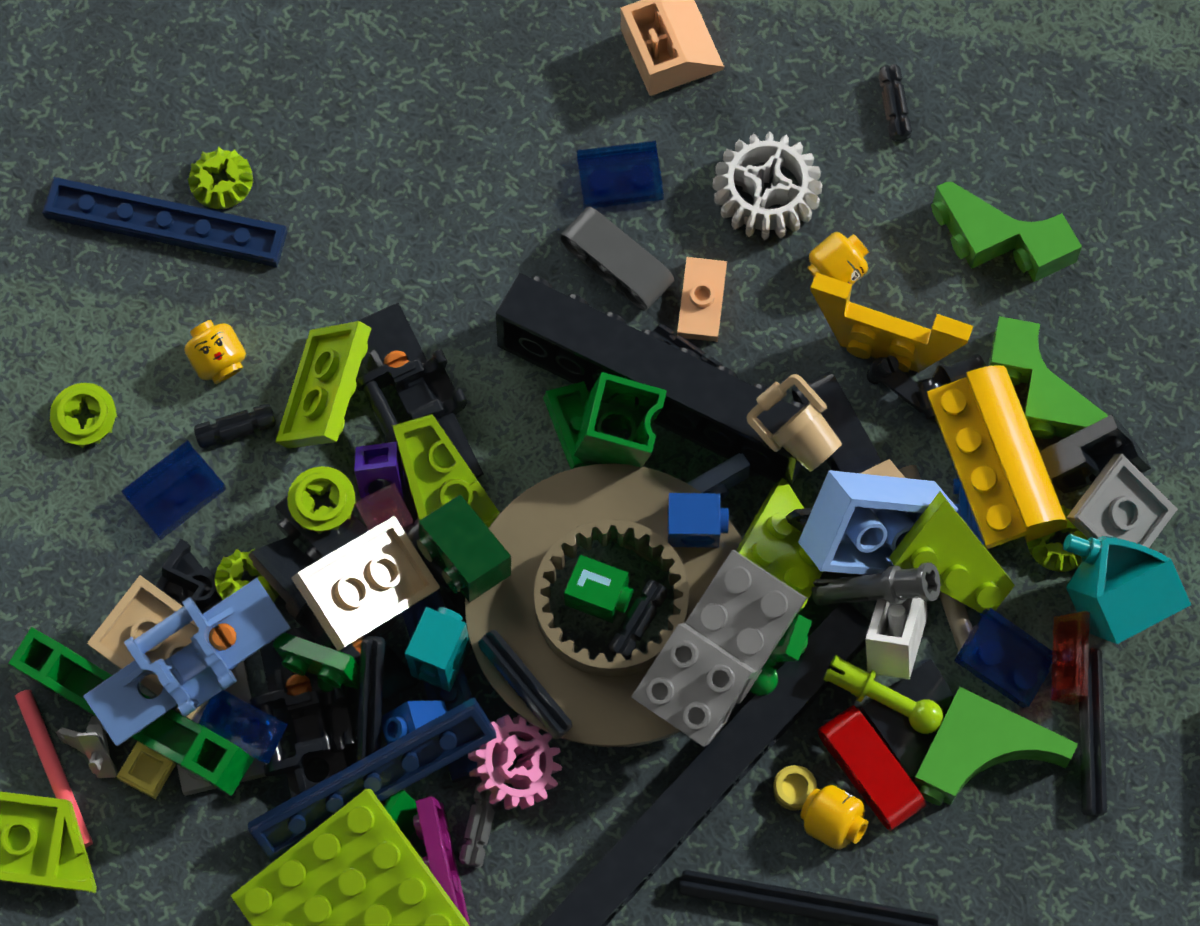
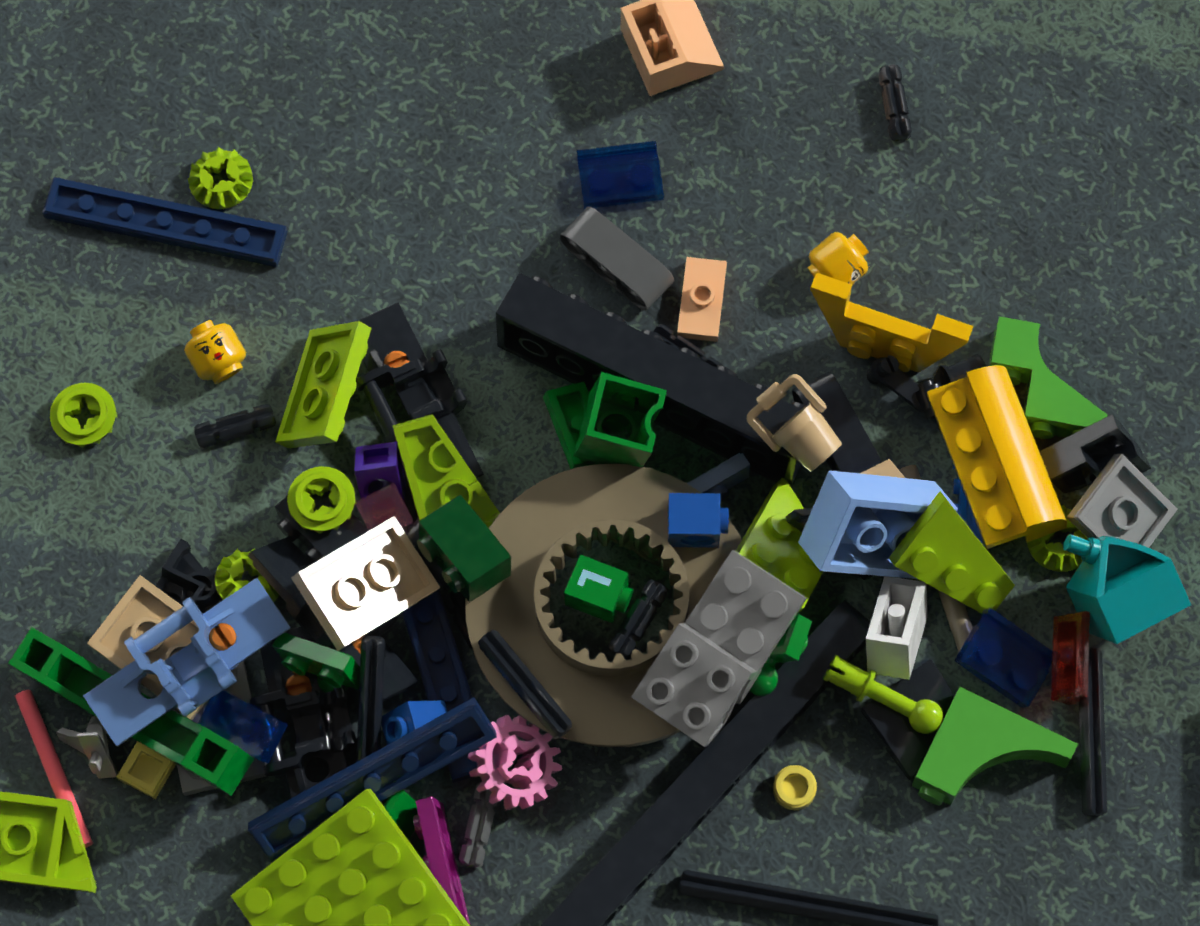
clear blue plate [121,440,226,540] -> none
teal brick [405,607,470,692] -> none
white gear [713,132,822,240] -> none
yellow head [800,785,868,850] -> none
dark grey pin [812,563,941,606] -> none
red beam [817,705,926,831] -> none
bright green arch [931,182,1082,282] -> none

